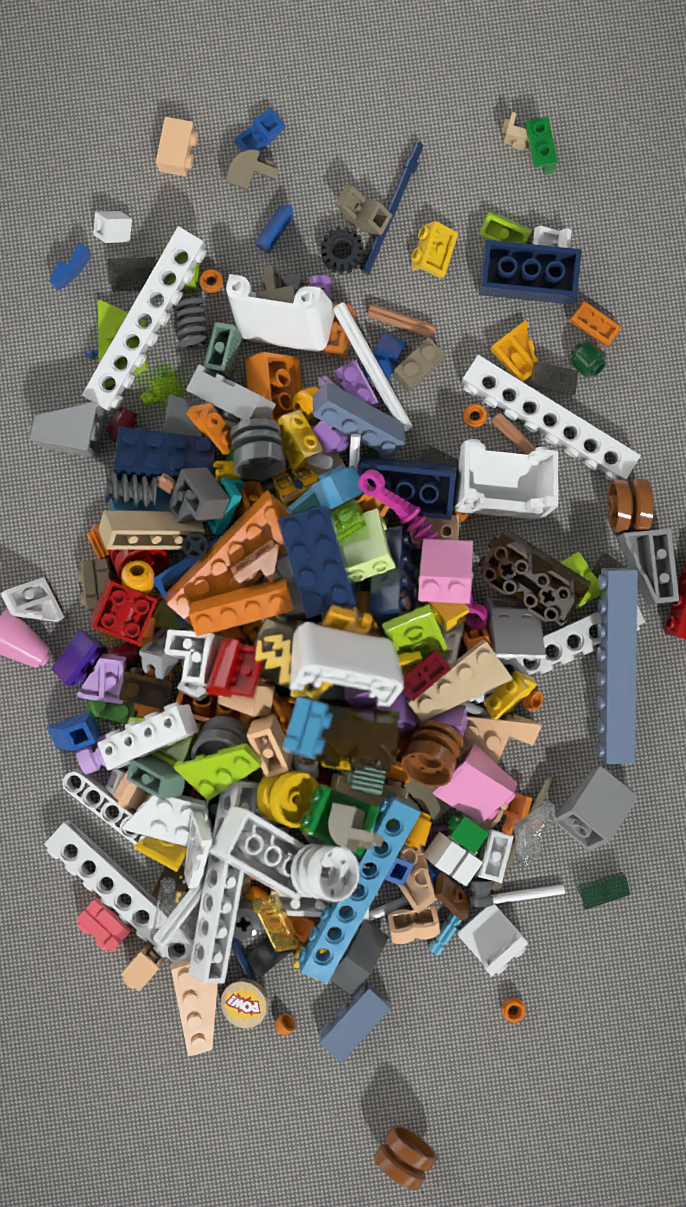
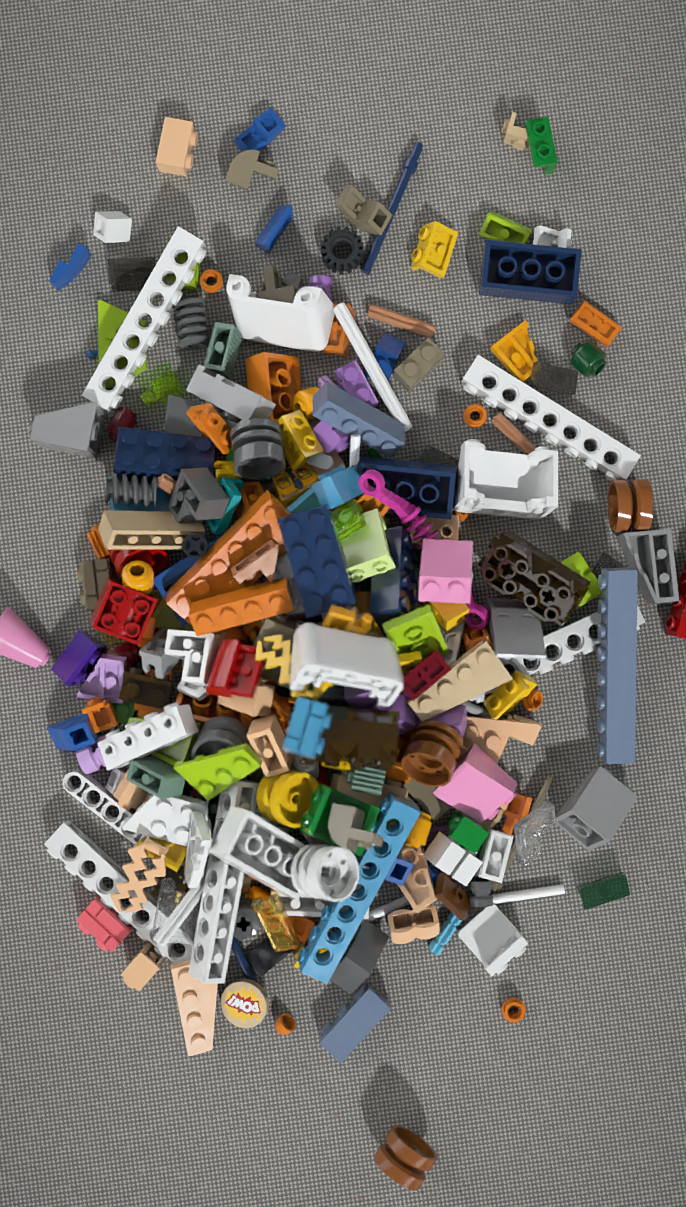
white wing [1,577,65,622] -> none
none -> orange bracket [81,696,120,733]
none -> light nougat piece [110,836,170,913]

